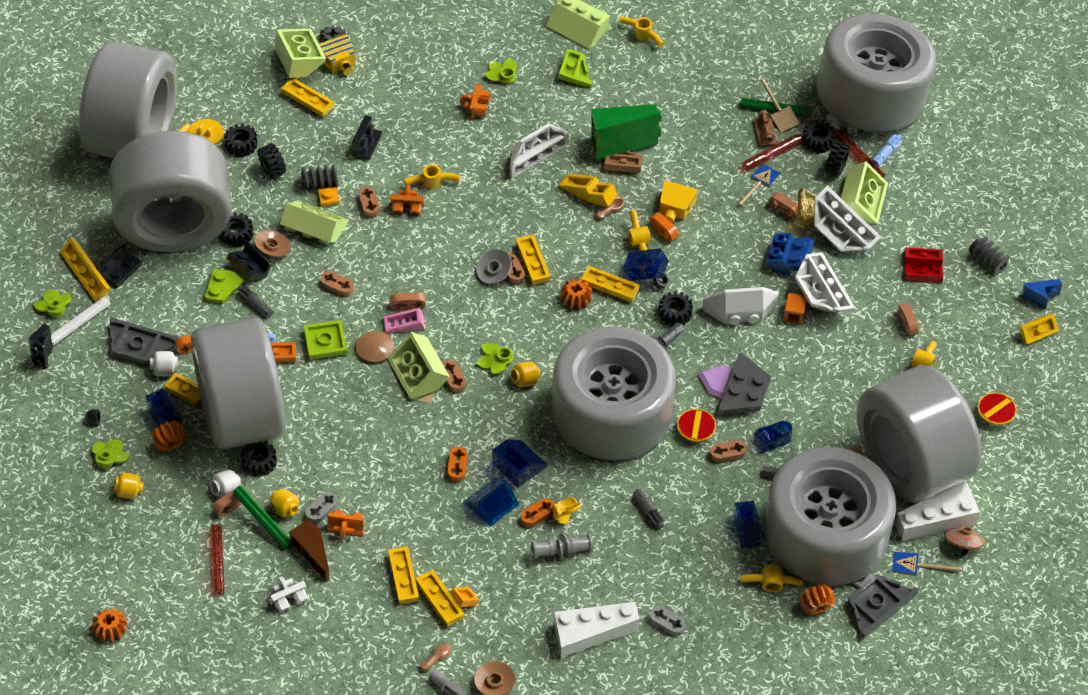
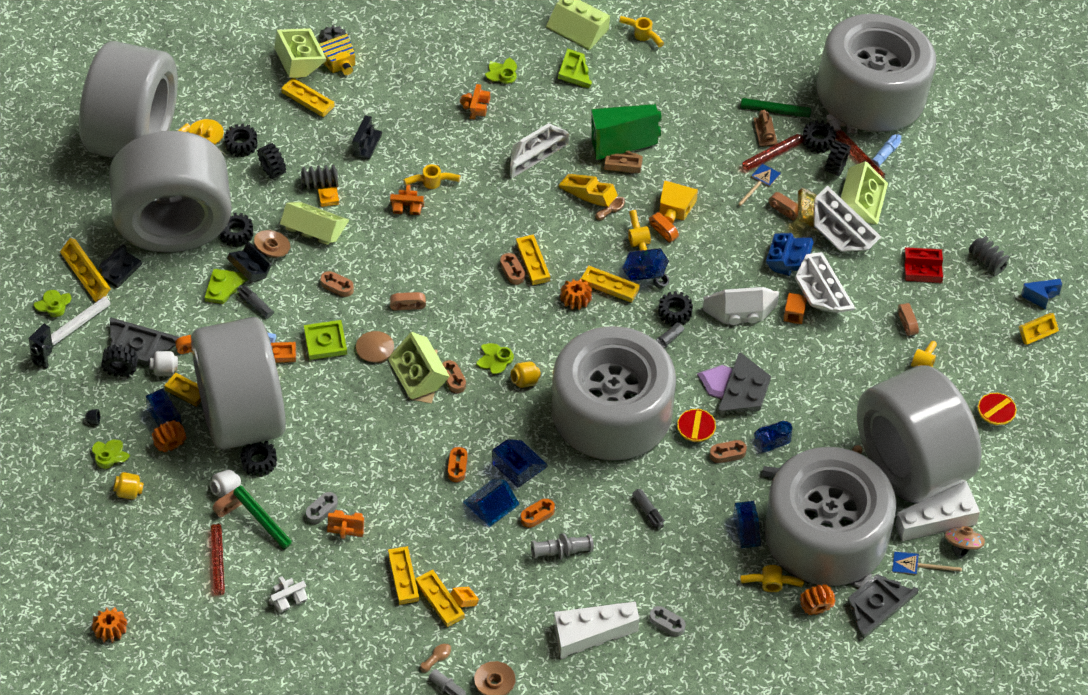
yellow head [269,489,299,518] -> none
reddish brown slope [289,519,330,582] -> none
nougat beam [359,187,380,218] -> none
bright pink slope [383,308,425,334] -> none
light grey dish [476,249,512,284] -> none
yellow piece [552,497,581,524] -> none
tan piece [760,78,800,133] -> none
none -> black tyre [101,344,138,377]

